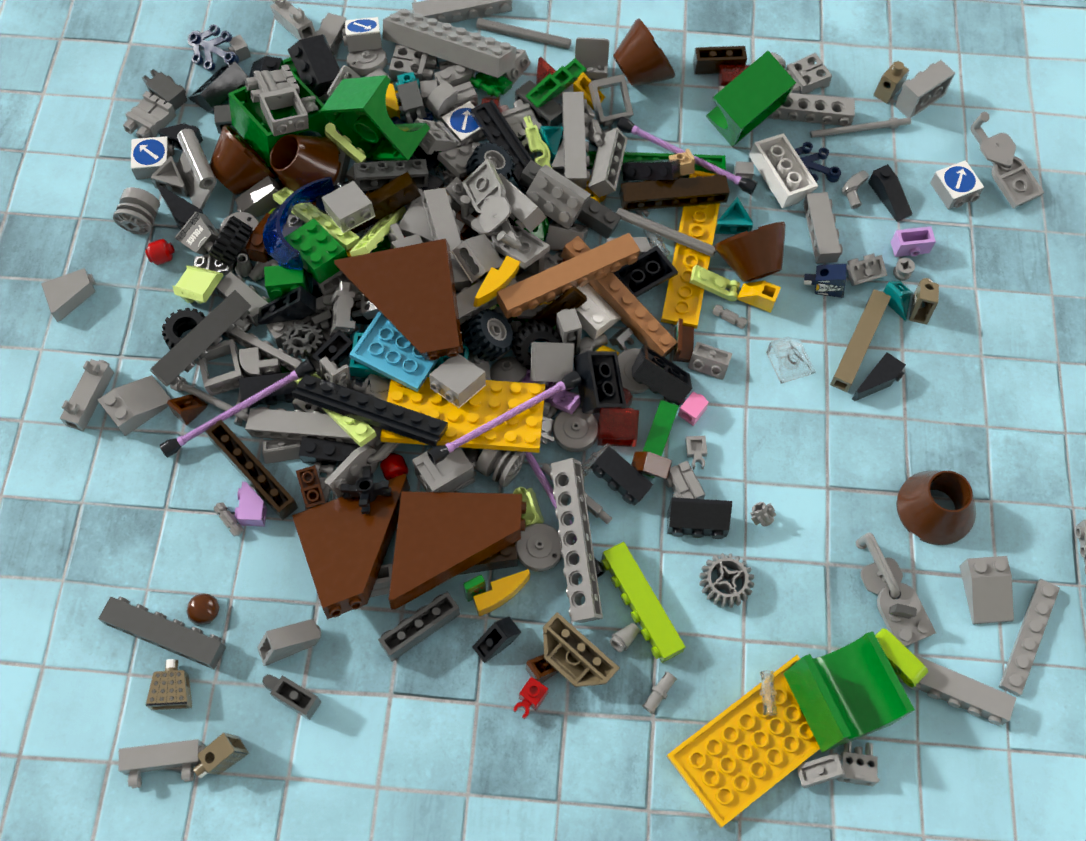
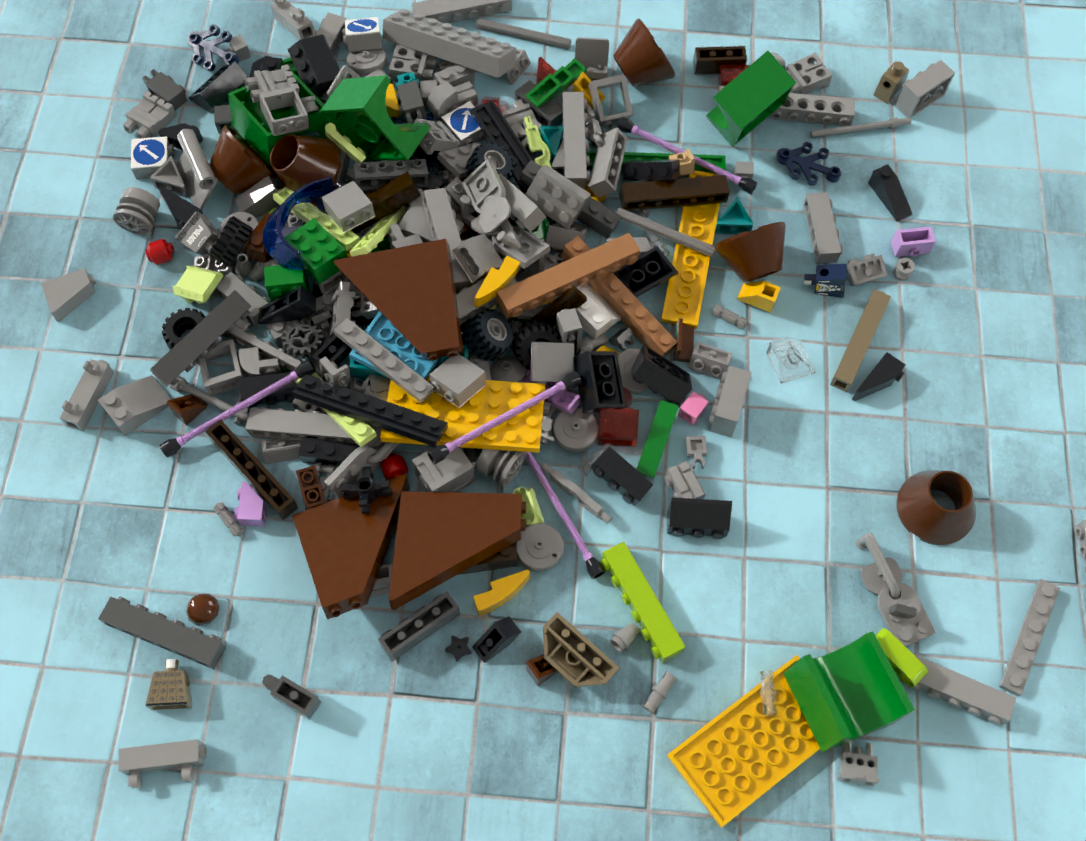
dark tan torso [193,733,249,778] -> none
light grey slope [257,619,321,666] -> none
green tile [463,575,486,602] -> none
green plate [470,72,513,98] -> none
red brick [513,676,549,719] -> none
light grey brick [550,458,603,623] -> none
slope [631,451,672,479] -> none
yellowish green plate [690,265,740,301] -> none
light grey gear [699,553,754,608] -> none
white slope [749,133,818,209] -> none
light grey gear [750,502,776,526] -> none
light grey plate [797,753,845,789] -> none
light grey arm [842,170,869,209] -> none
teal slope [883,281,913,321] -> none
dark tan torso [909,278,939,325] -> none
piece [930,160,984,209] -> none
light grey slope [959,556,1014,624] -> none
light grey plate [971,112,1044,209] -> none
none -> light grey plate [334,318,434,403]
none -> black plate [445,635,472,662]
none -> light grey brick [708,365,752,437]

